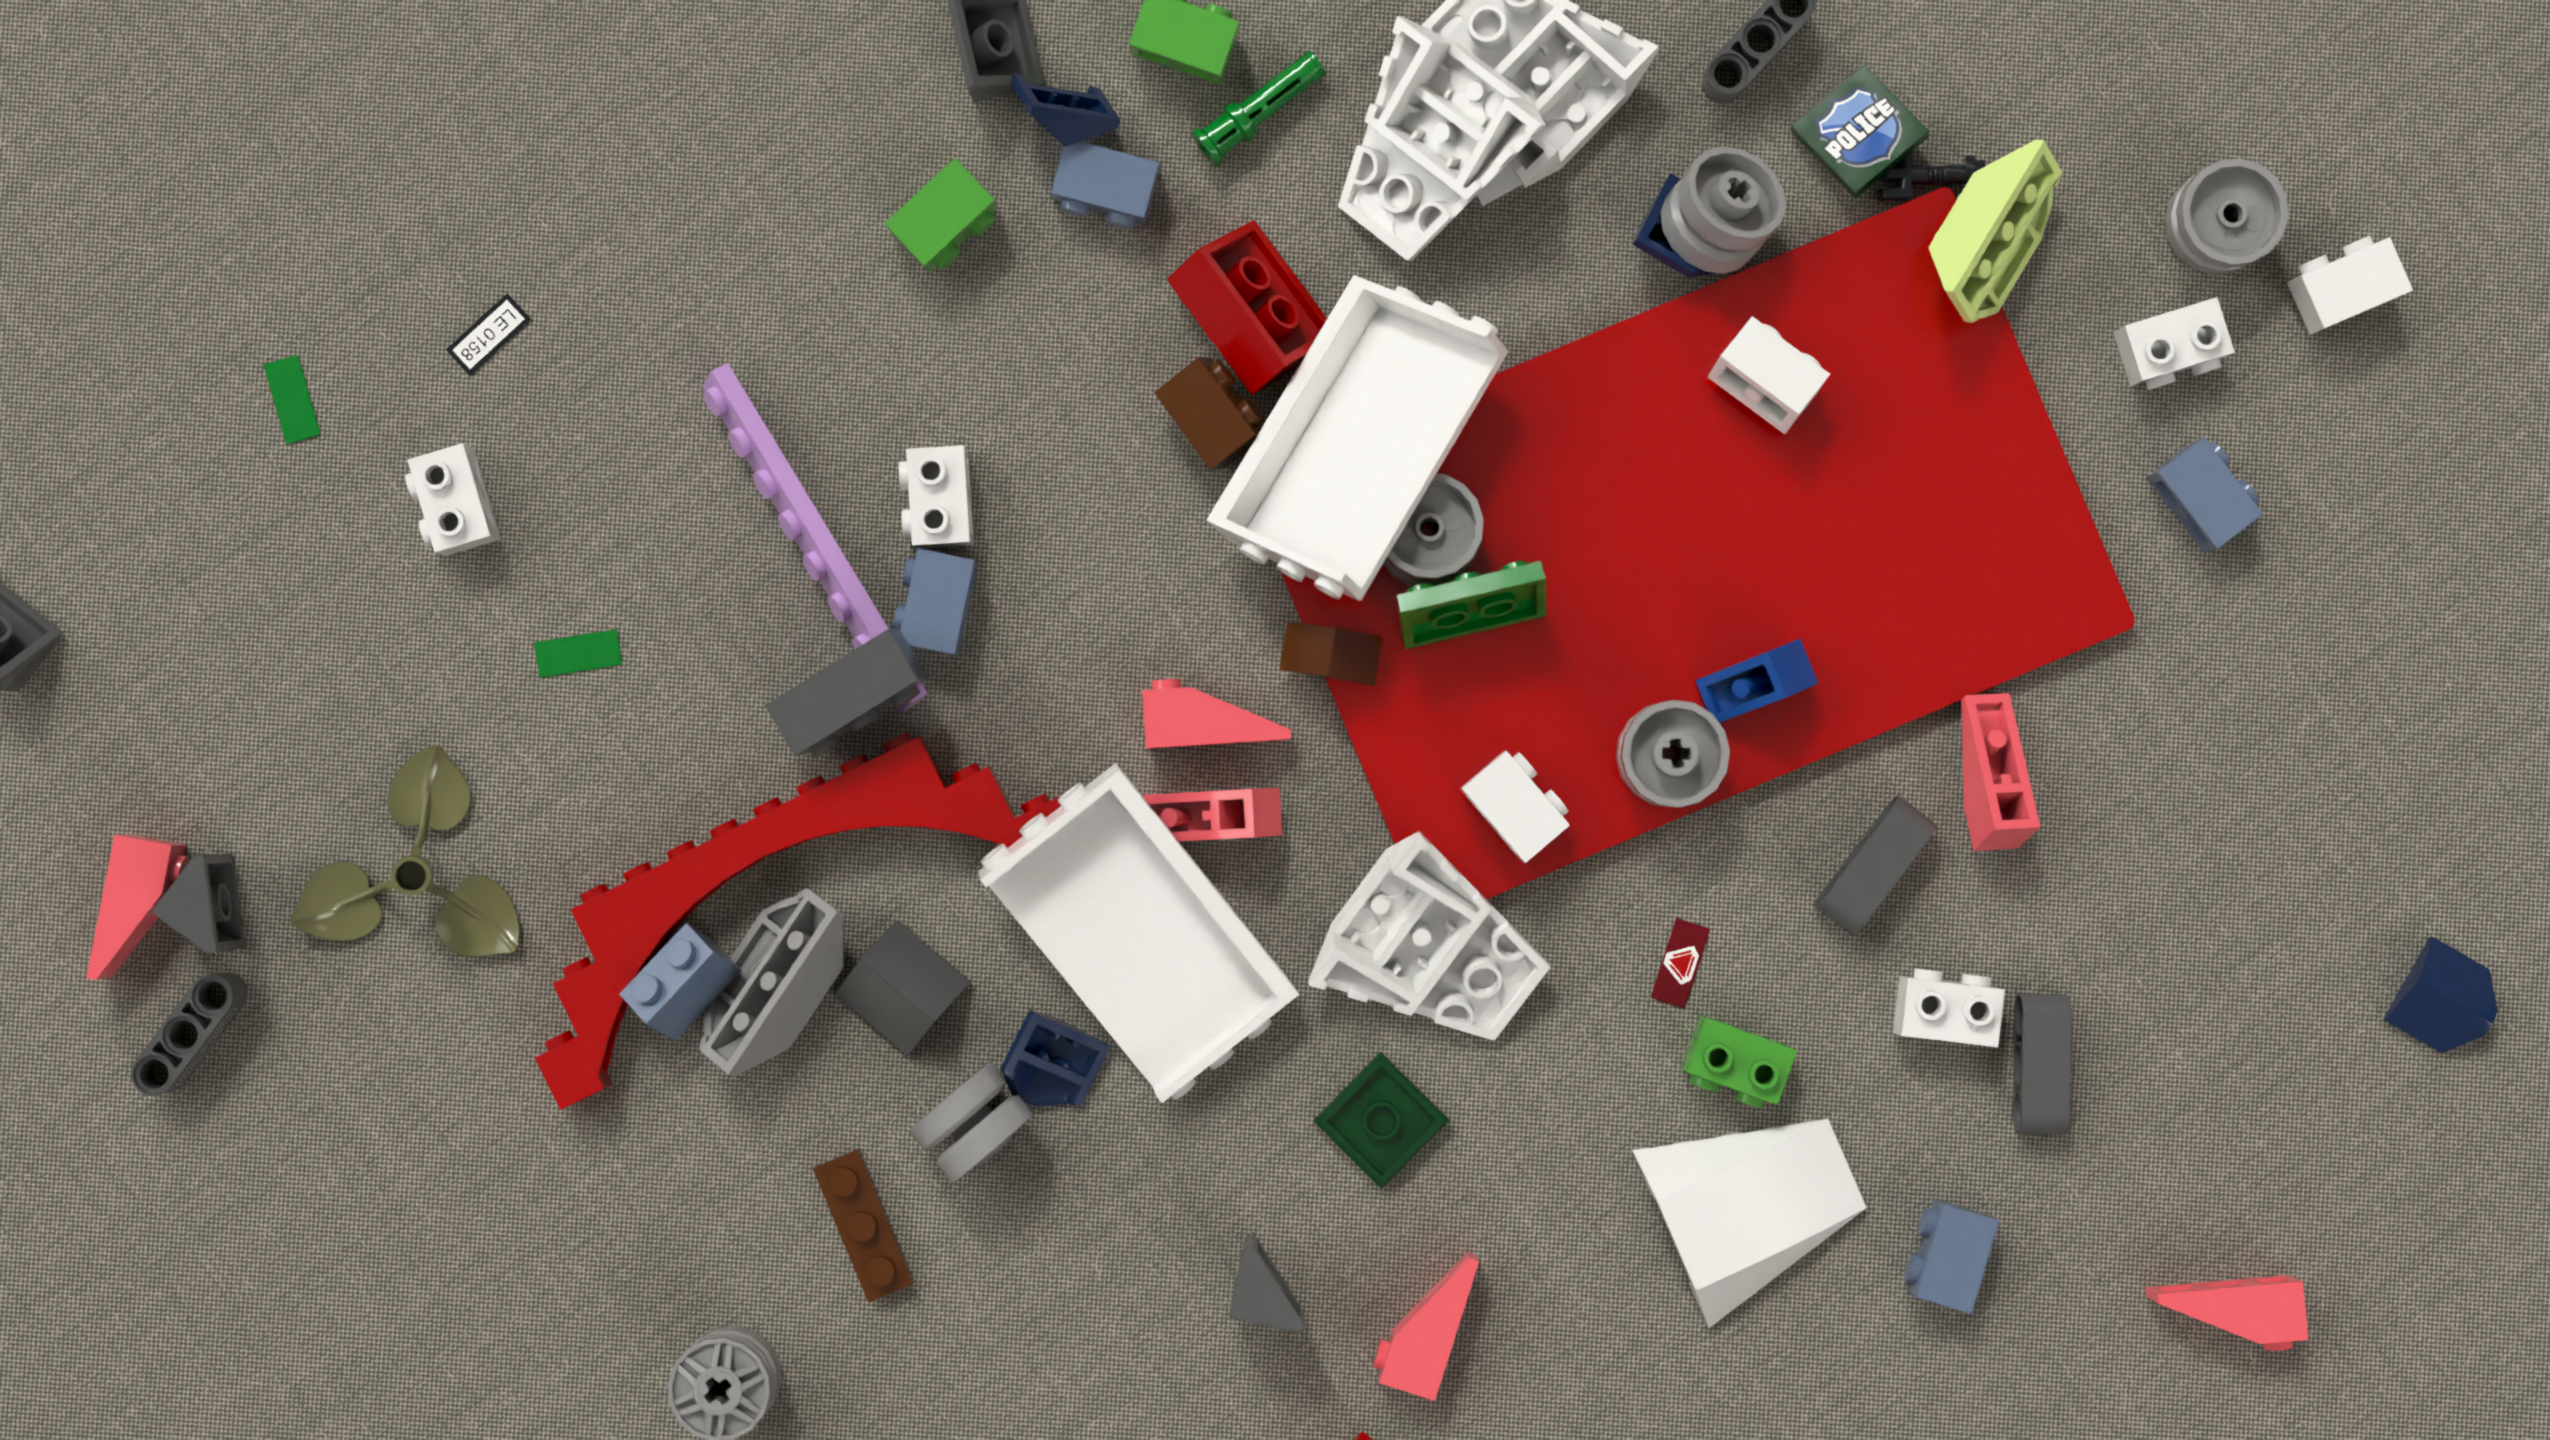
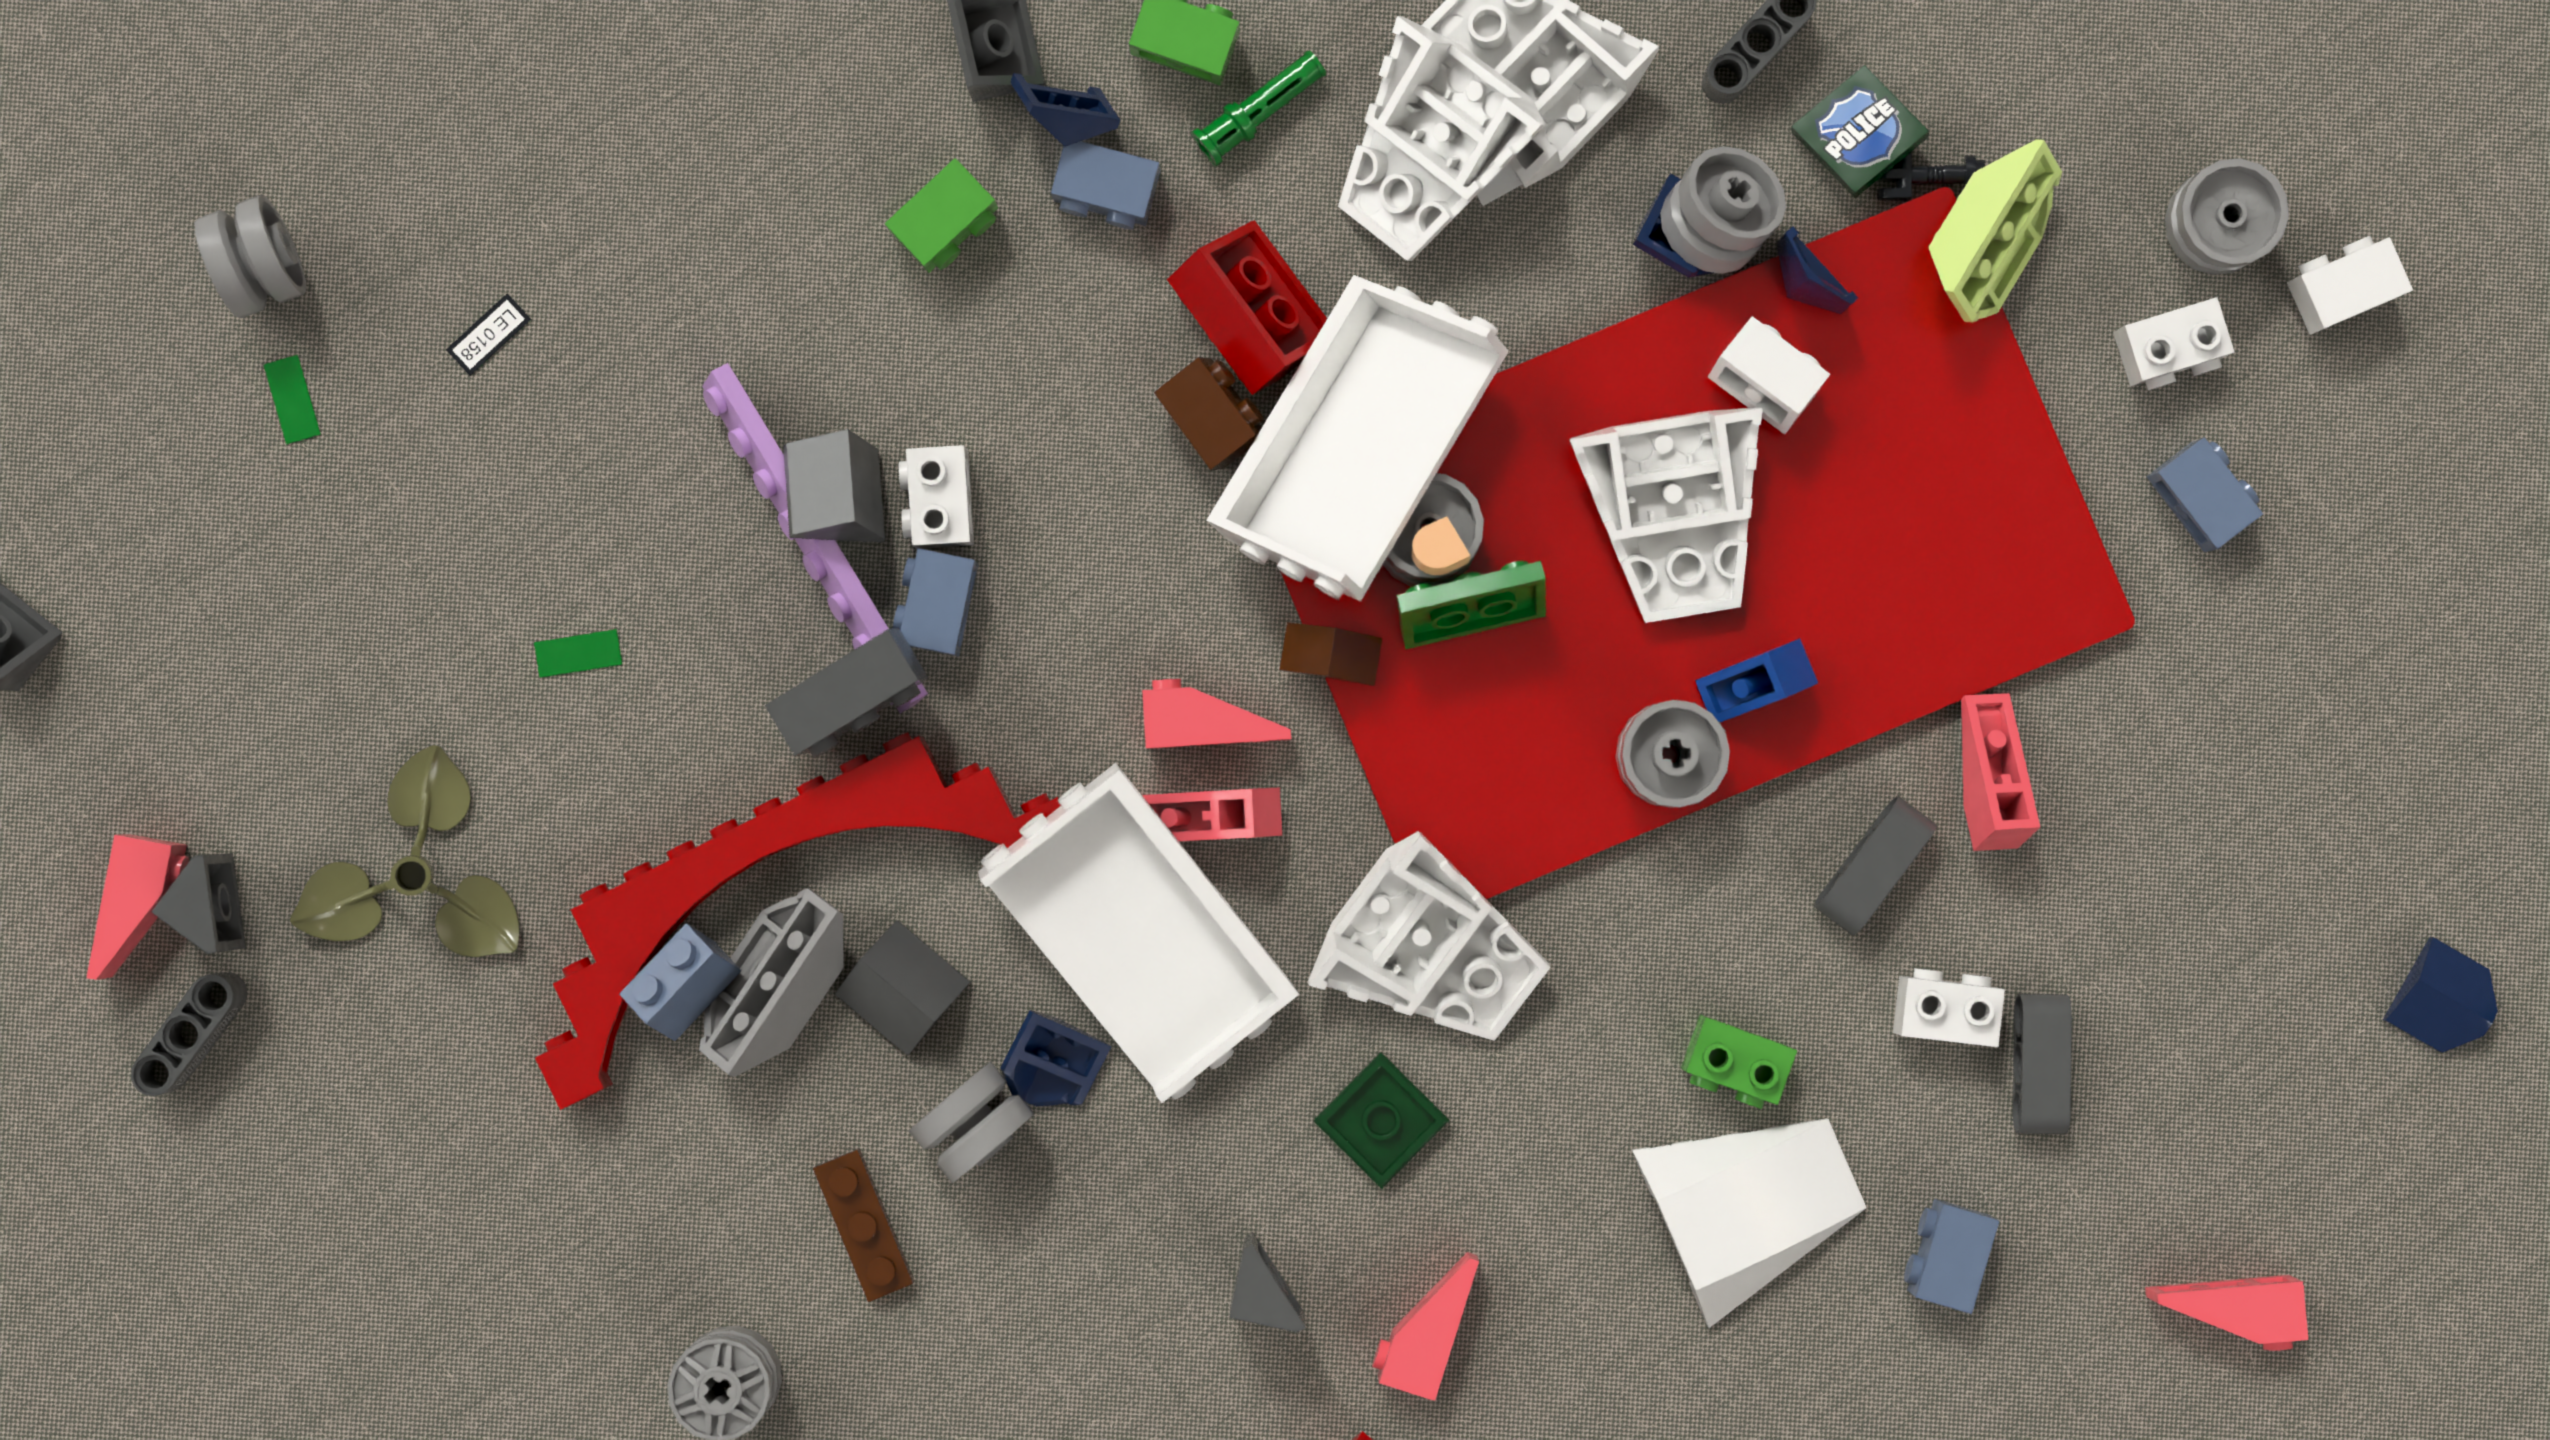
white brick [405,443,501,556] -> none
white brick [1459,750,1570,863] -> none
dark red sticker [1650,918,1710,1009] -> none
none -> light grey wheel [194,194,307,319]
none -> slope [783,429,885,543]
none -> light nougat tile [1411,516,1471,576]
none -> white wedge [1569,407,1763,623]
none -> dark blue slope [1776,226,1858,314]

